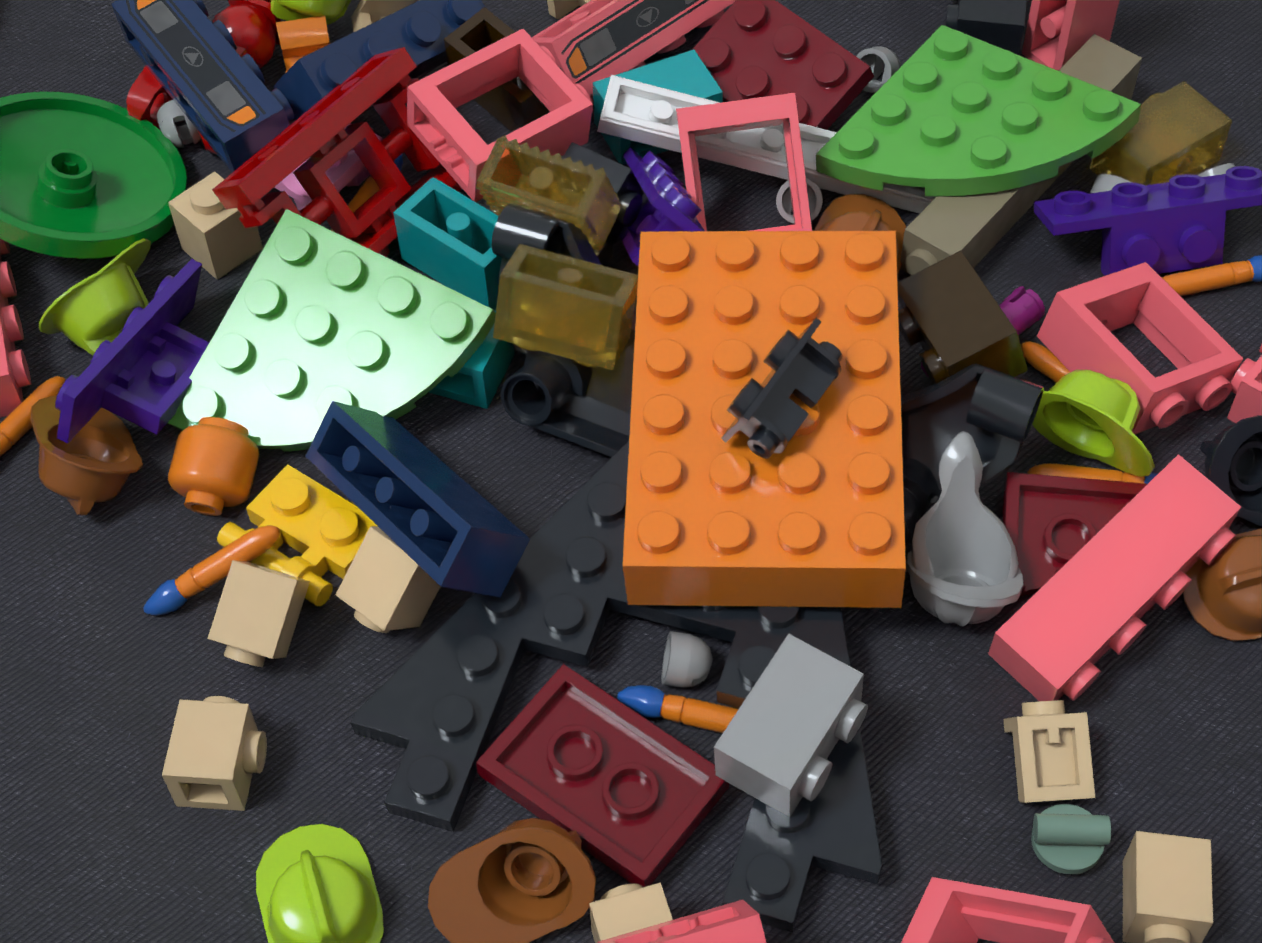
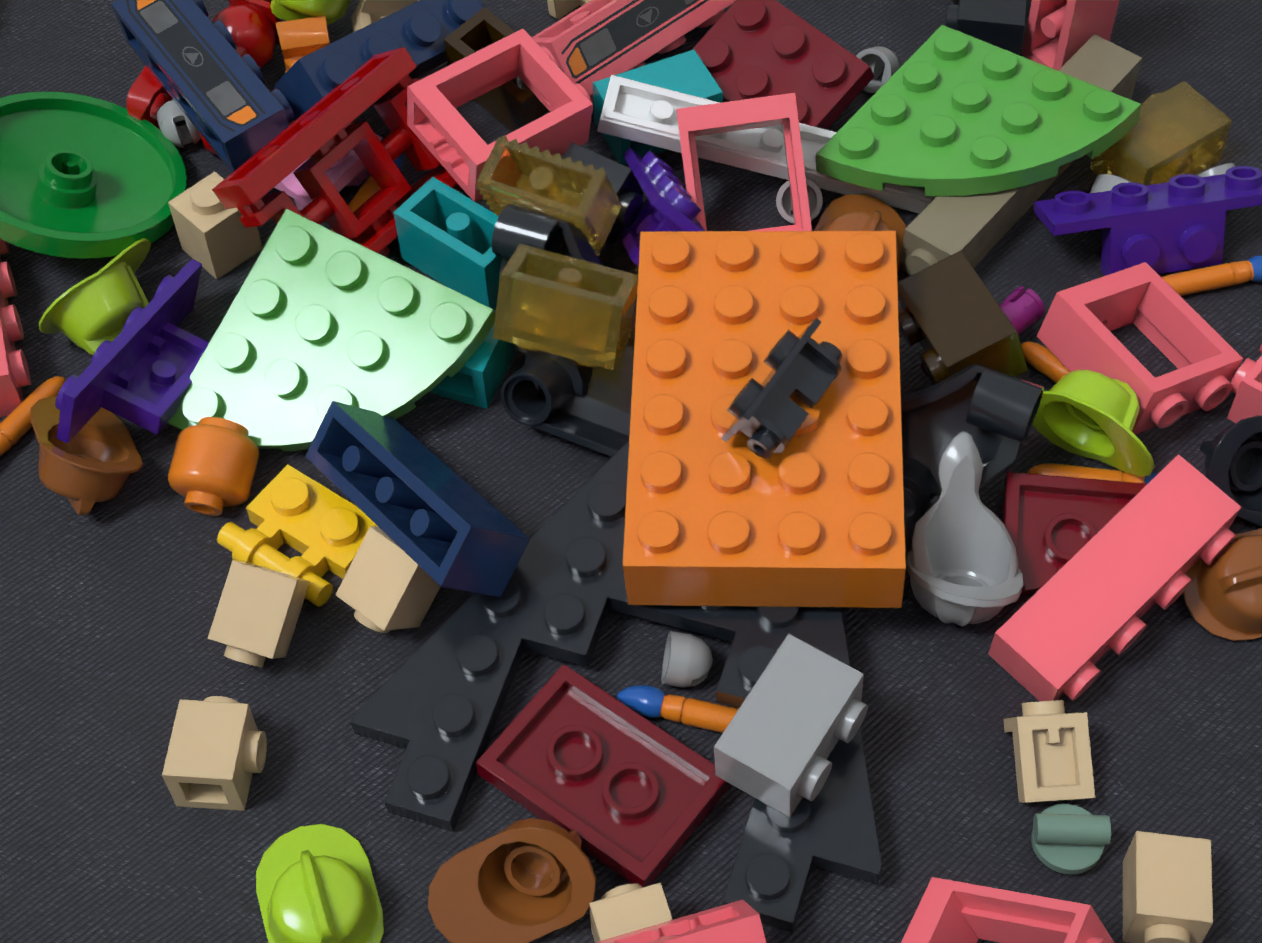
orange piece [143,525,280,616] -> none

